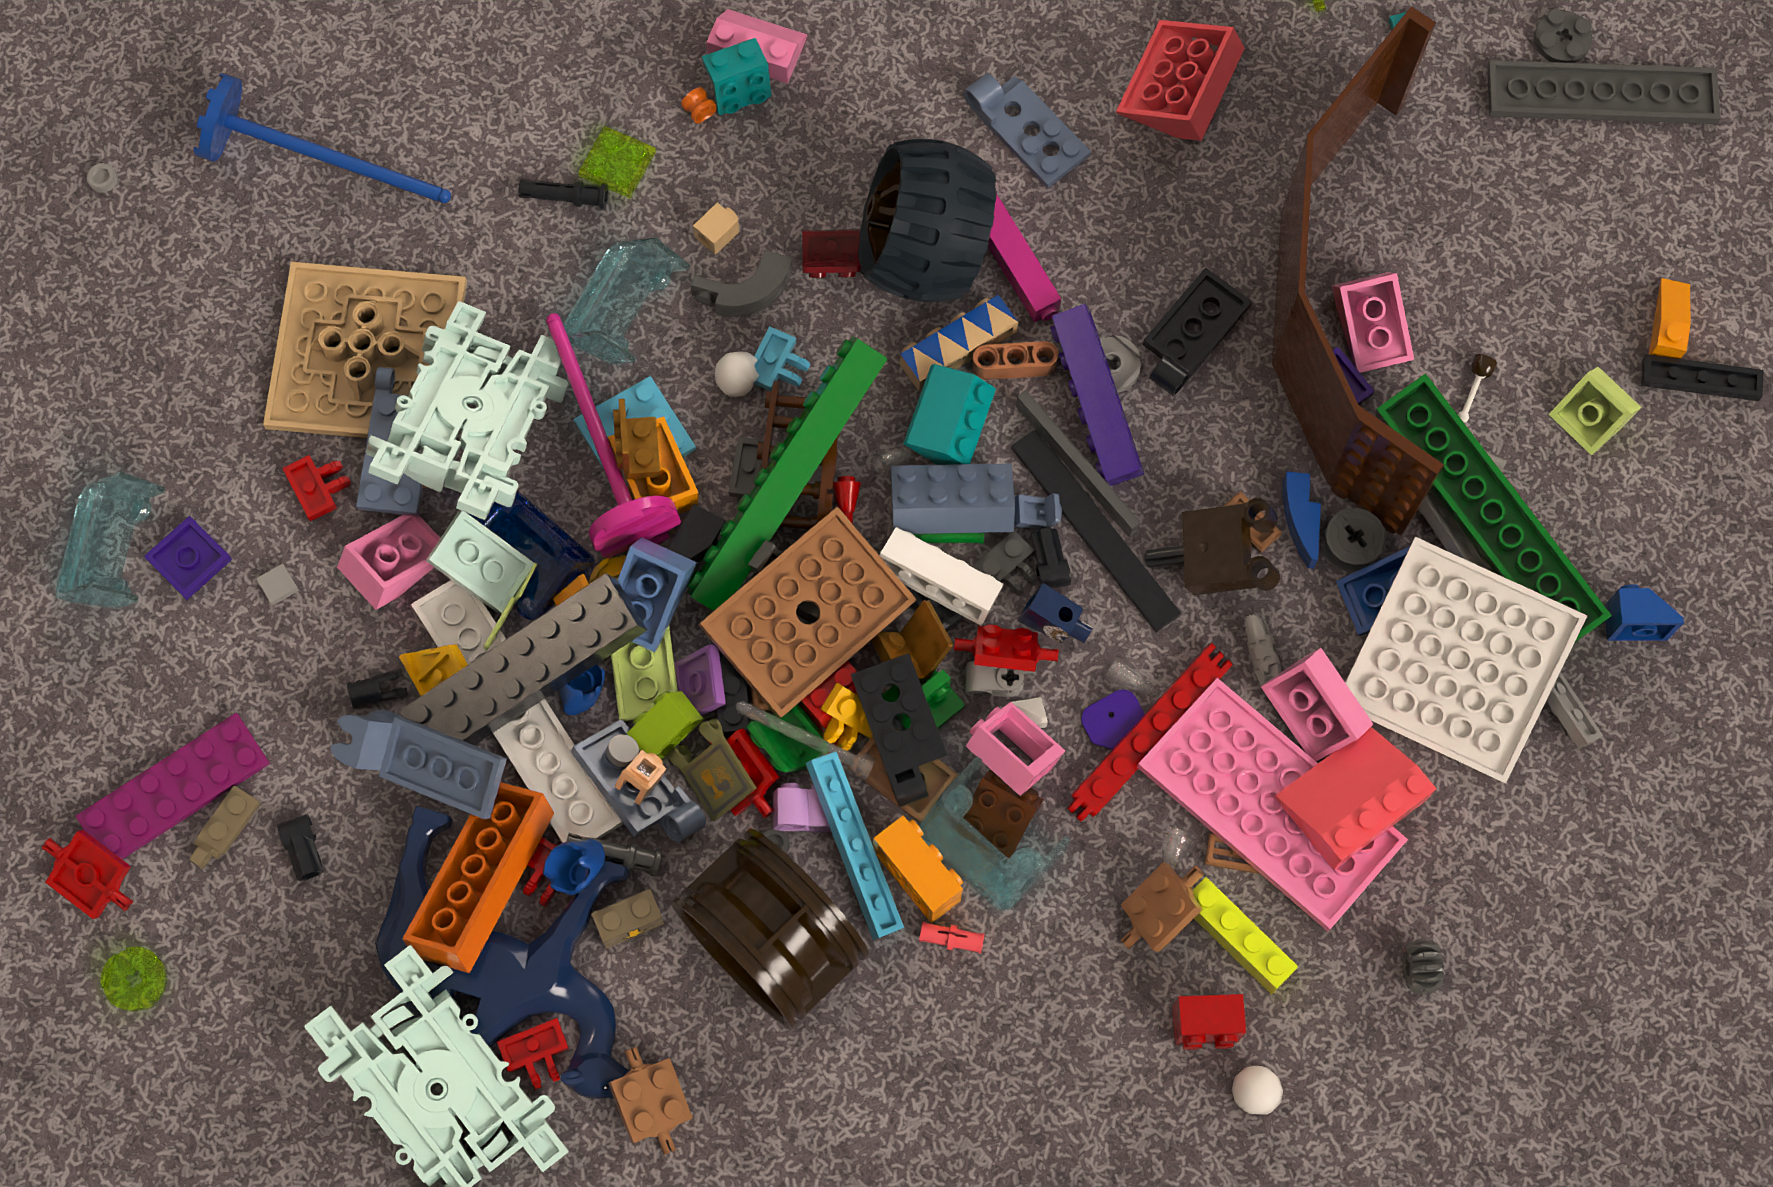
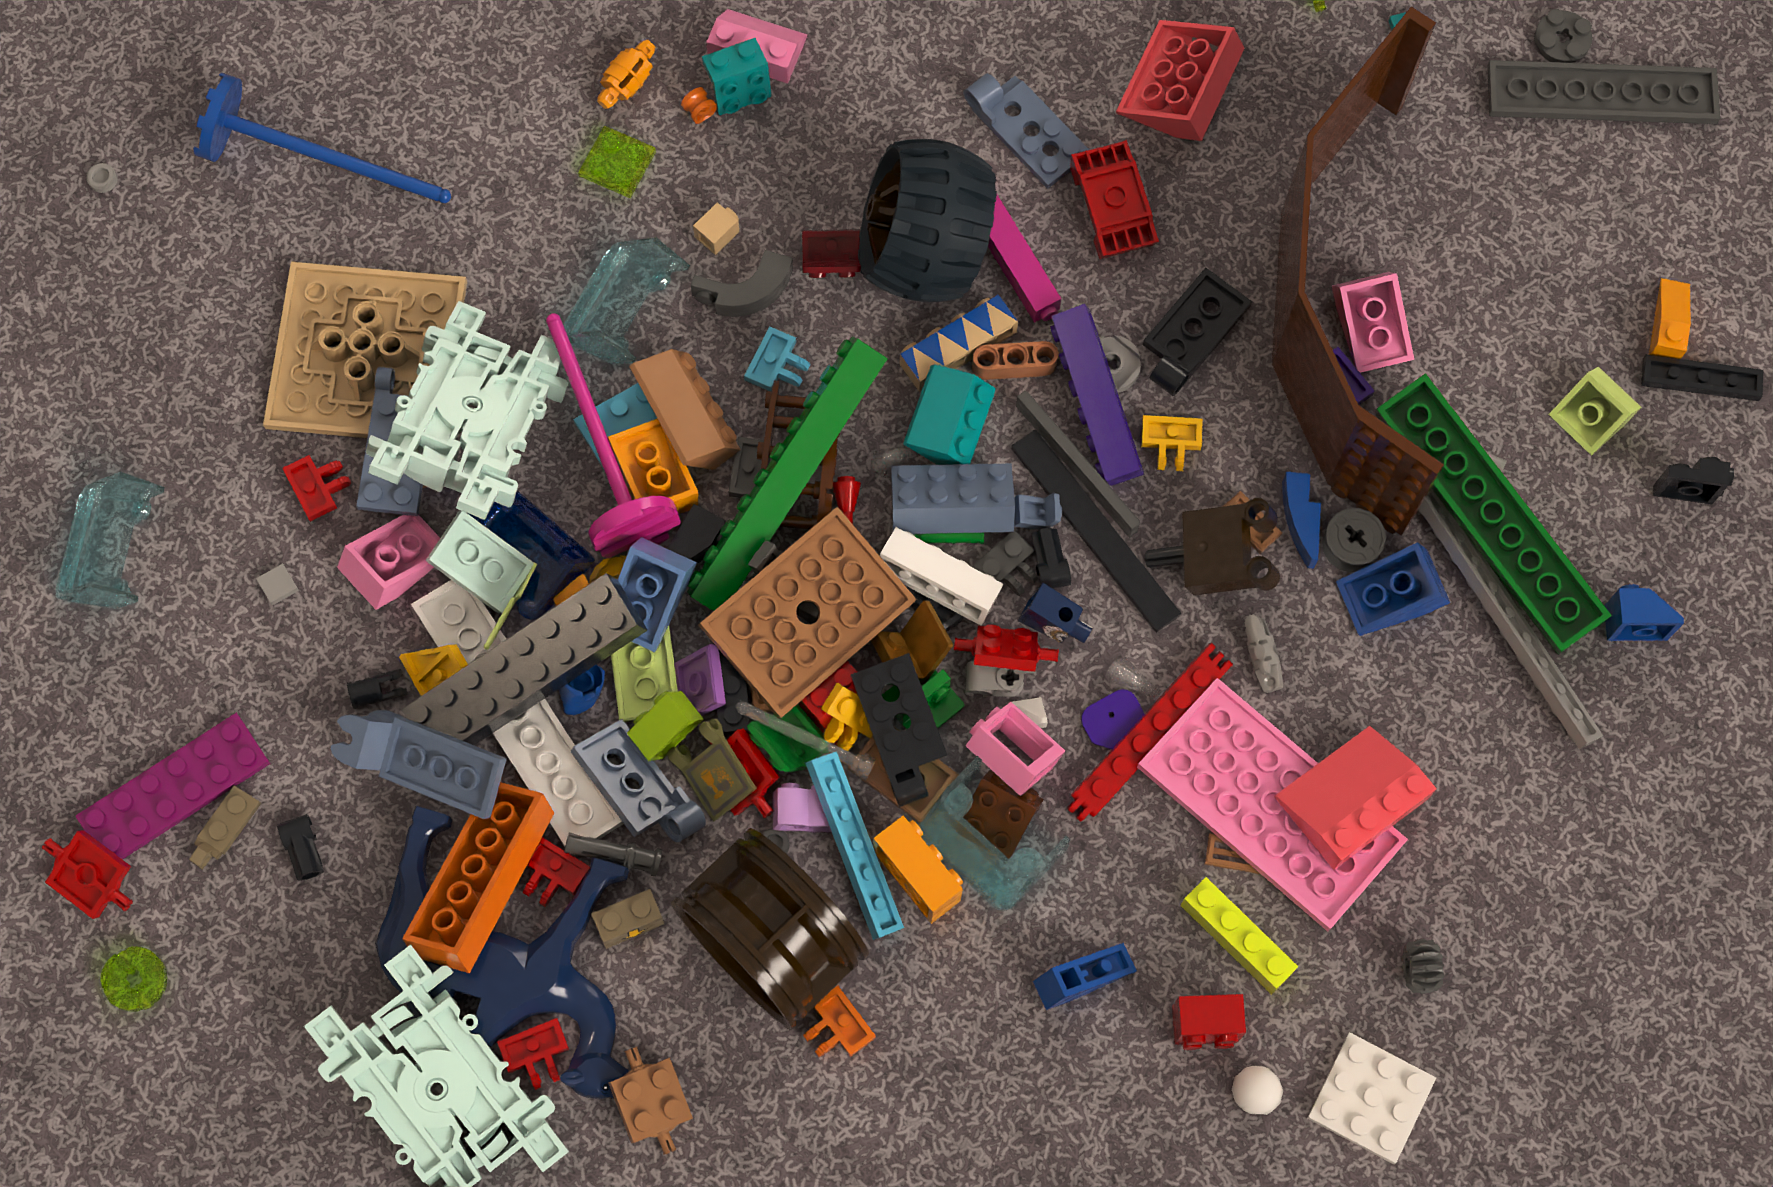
dark purple plate [144,516,232,601] -> none
black pin [518,179,609,210] -> none
blue hair [543,839,605,895] -> none
light grey tile [606,734,639,767] -> none
pearl gold bracket [613,399,661,479] -> none
light nougat window [614,750,667,805] -> none
white hair [715,351,759,397] -> none
coral pin [919,921,985,954] -> none
medium nougat plate [1121,862,1204,952] -> none
clear cone [1162,827,1193,870] -> none
bright pink slope [1261,648,1373,761] -> none
white plate [1345,537,1587,783] -> none
hinge [1458,354,1497,423] -> none
none -> light orange piece [597,40,656,109]
none -> medium nougat slope [629,349,741,470]
none -> orange hinge [803,985,876,1057]
none -> blue slope [1033,943,1137,1010]
none -> red plate [1070,140,1159,259]
none -> yellow hinge [1141,415,1203,471]
none -> white plate [1307,1032,1436,1164]
none -> black plate [1653,457,1734,505]

